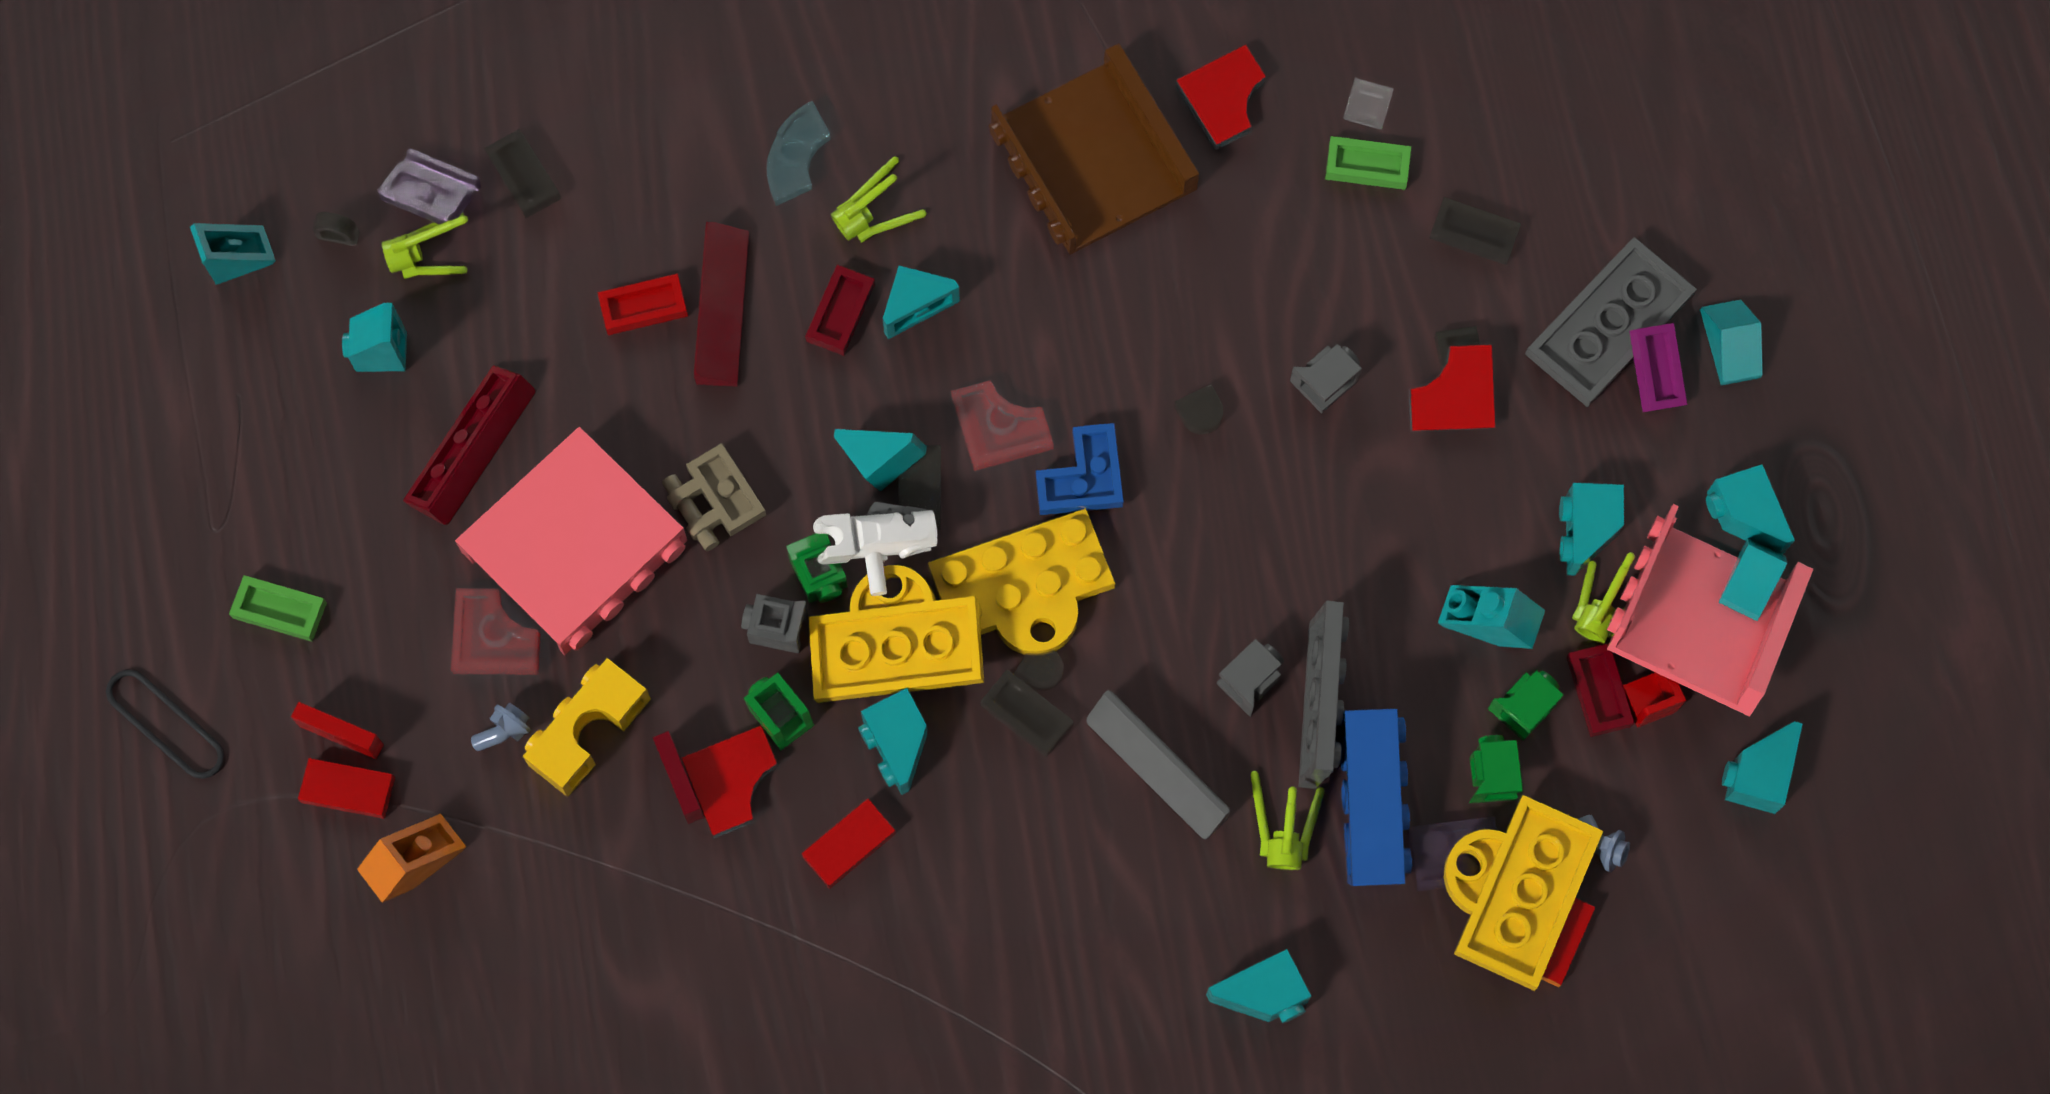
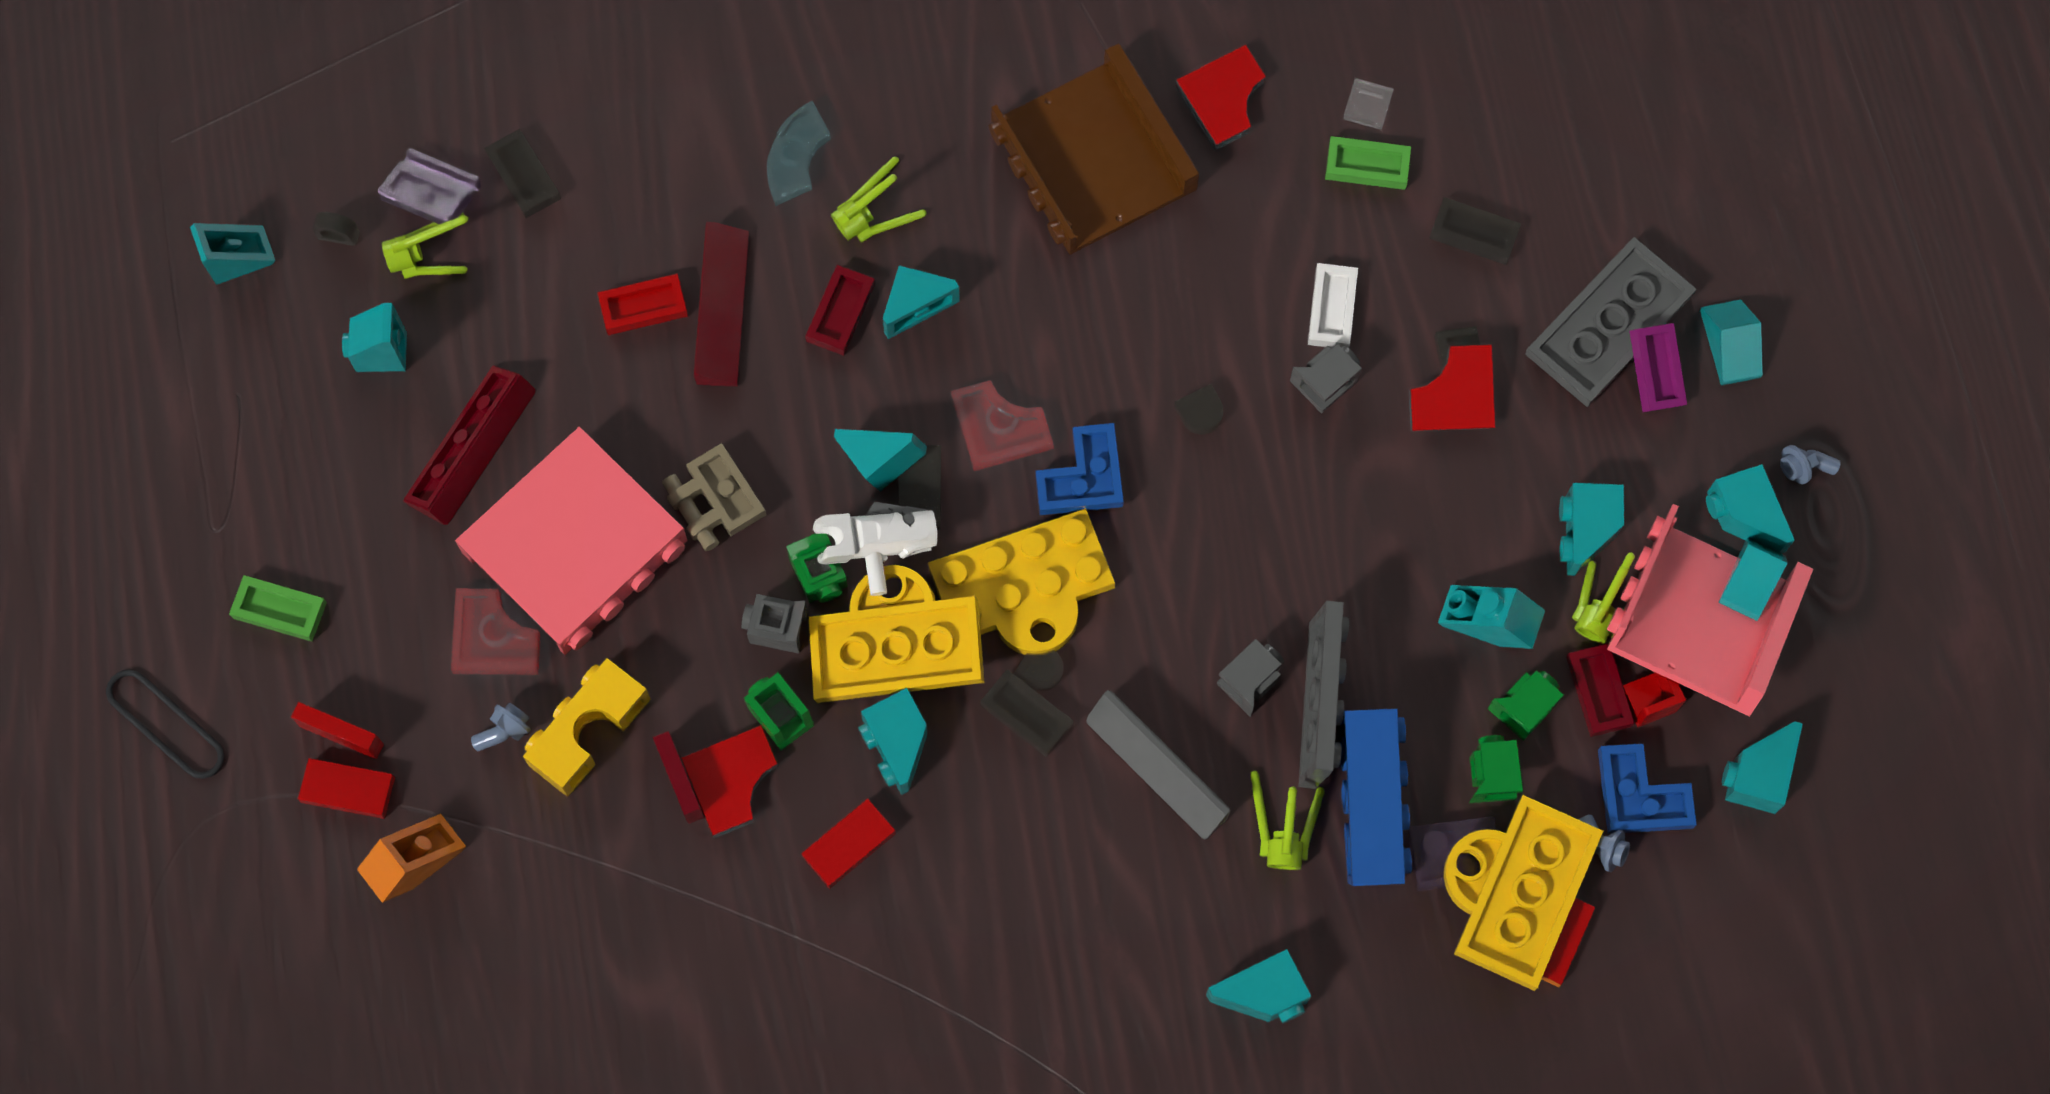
none -> white tile [1307,263,1358,348]
none -> blue plate [1598,744,1697,834]
none -> sand blue plate [1780,445,1840,484]

